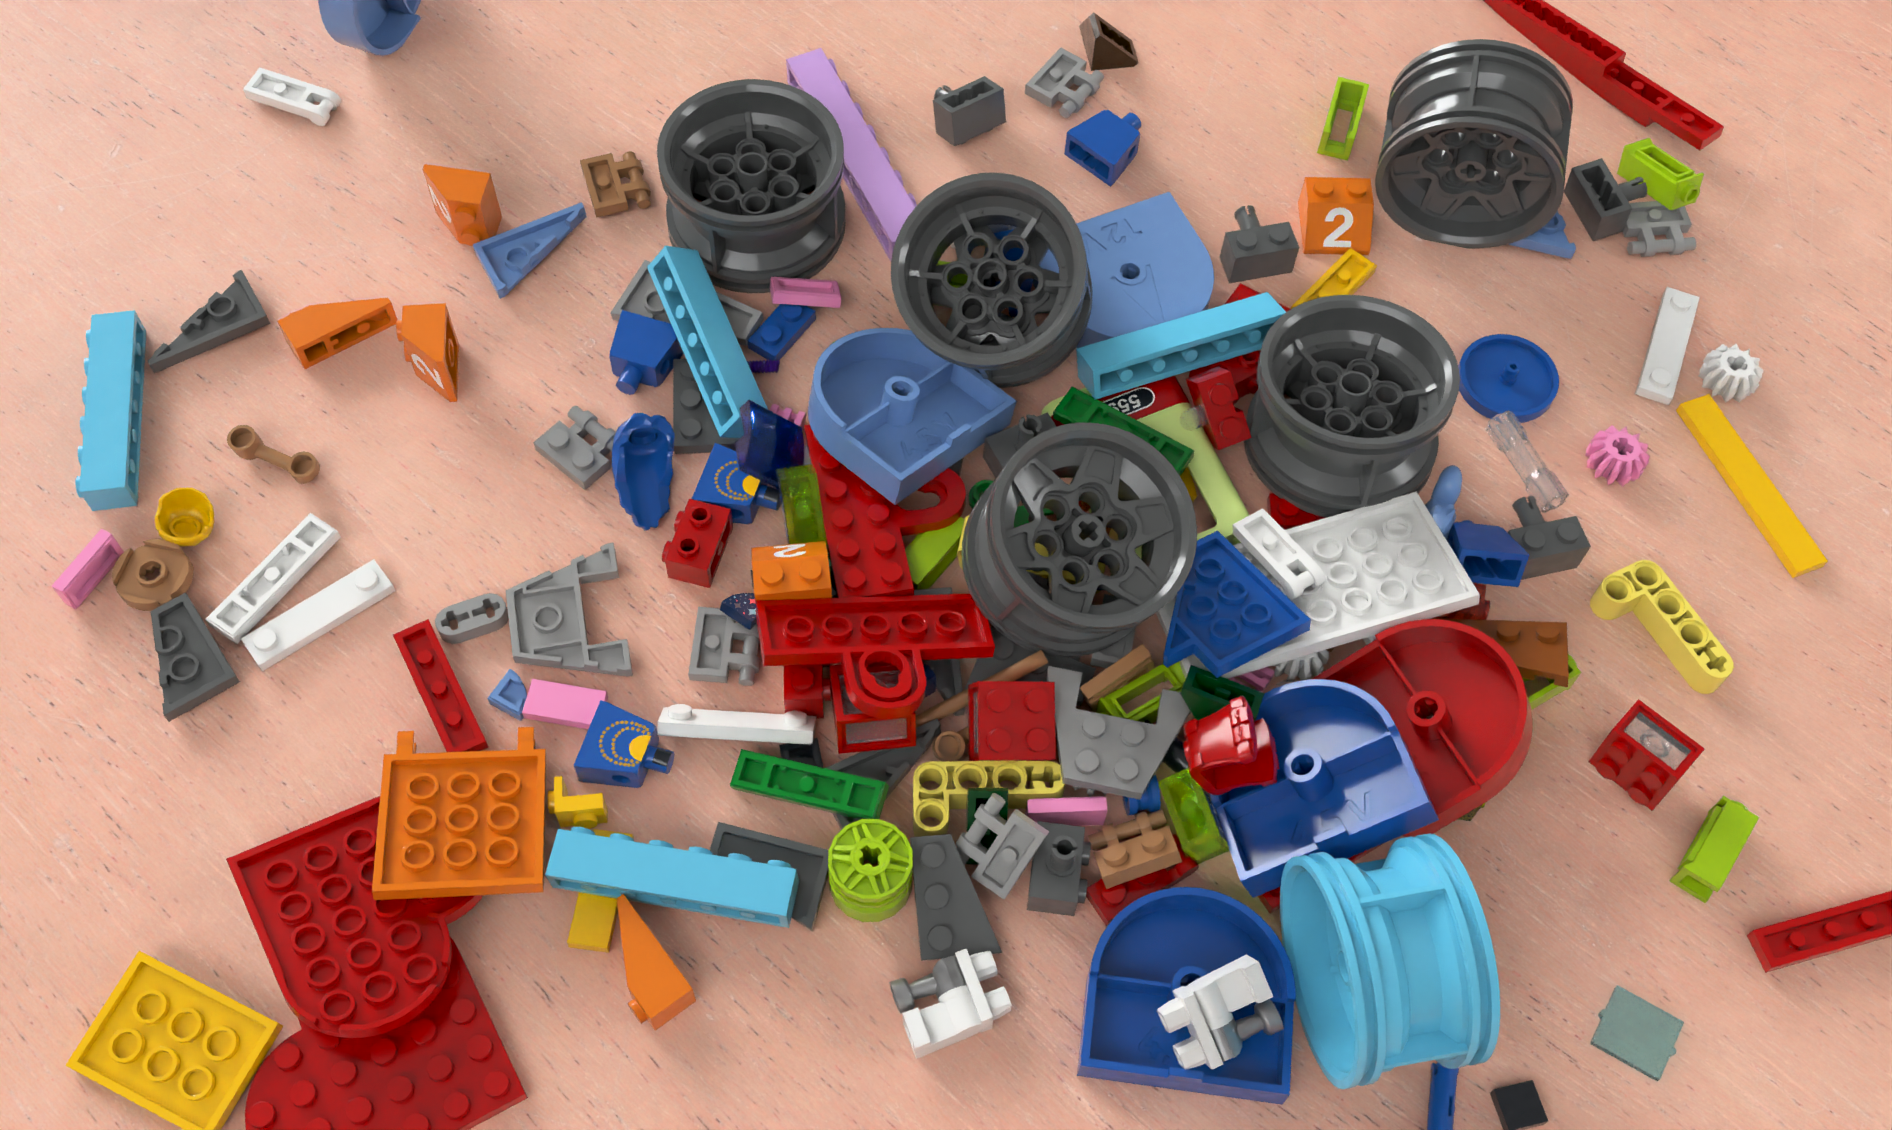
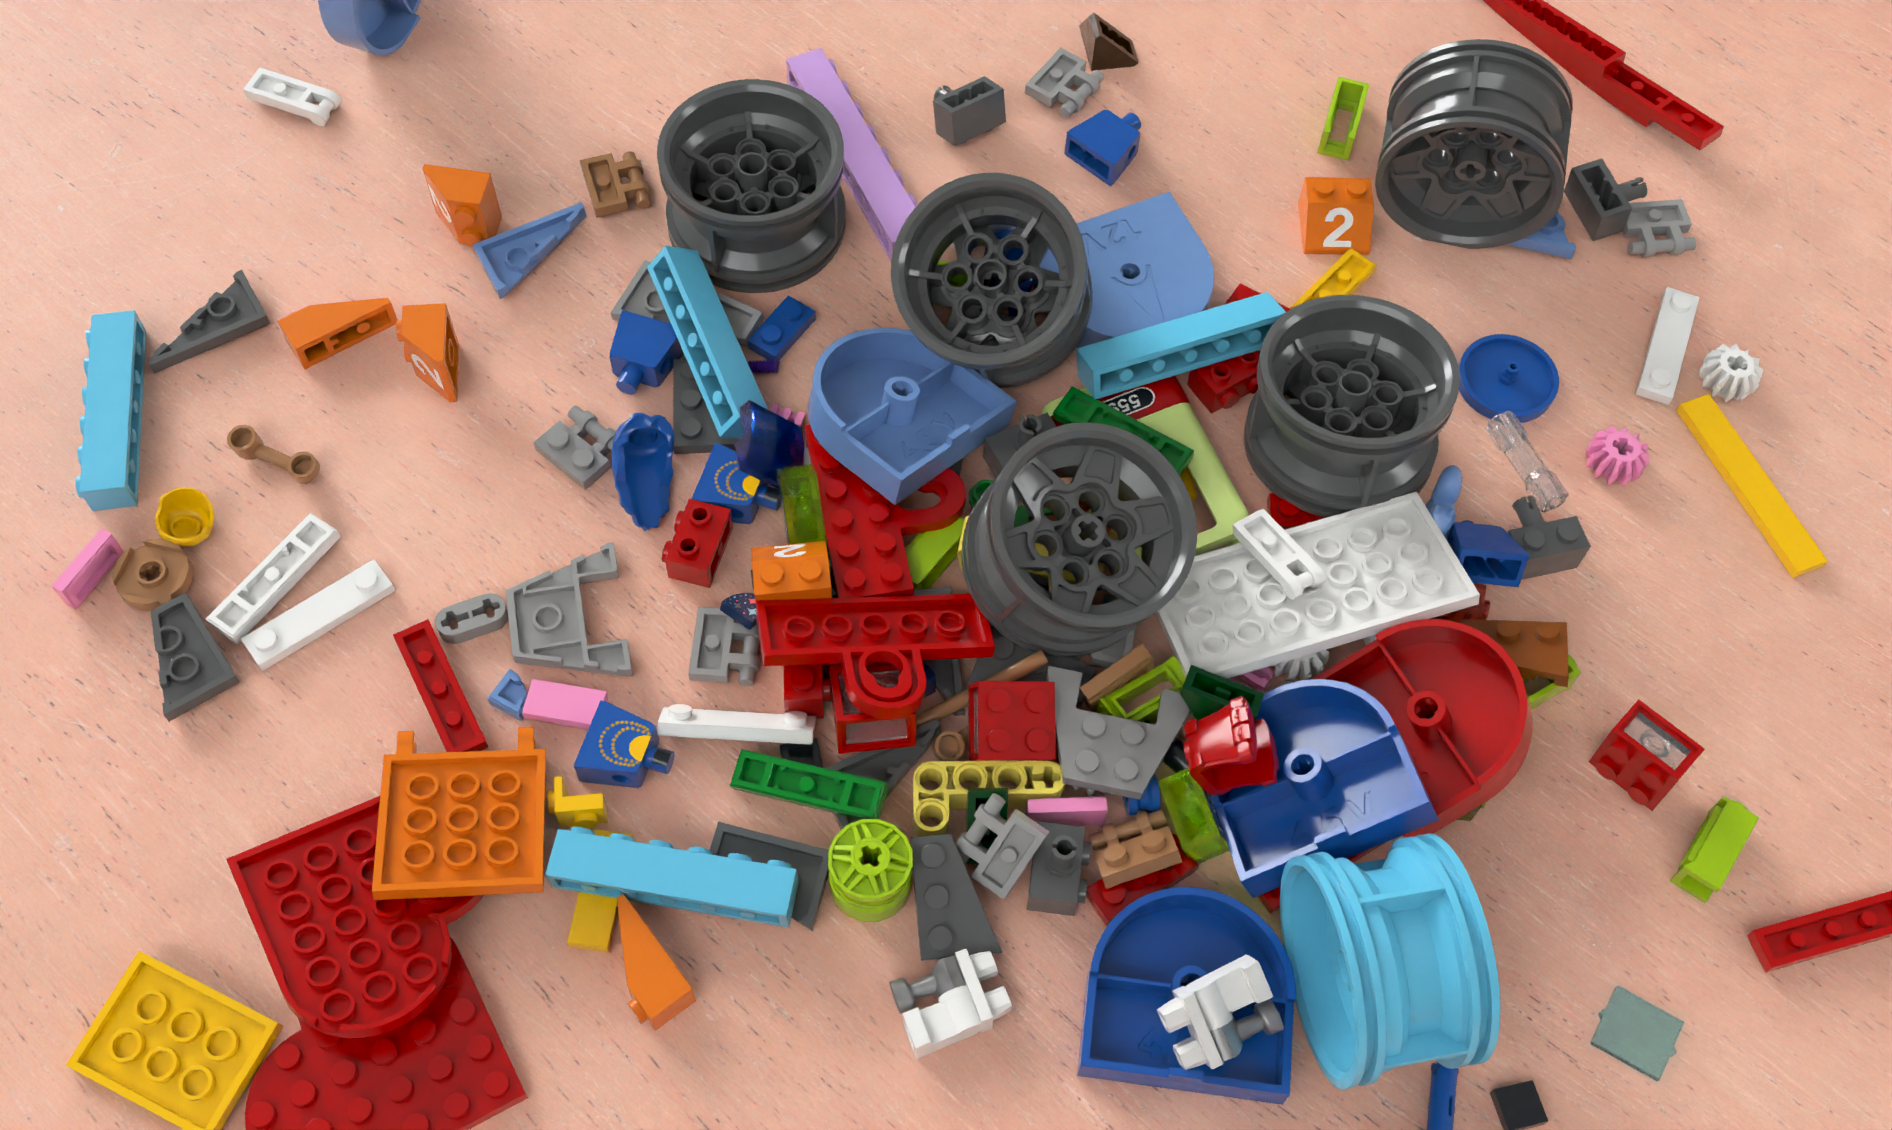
bright pink tile [770,277,842,308] -> none
blue wing [1163,531,1311,678] -> none
red piece [1179,366,1252,450] -> none
dark grey brick [1219,205,1299,283] -> none
light yellow beam [1590,560,1734,694] -> none
lime window [1617,138,1704,210] -> none

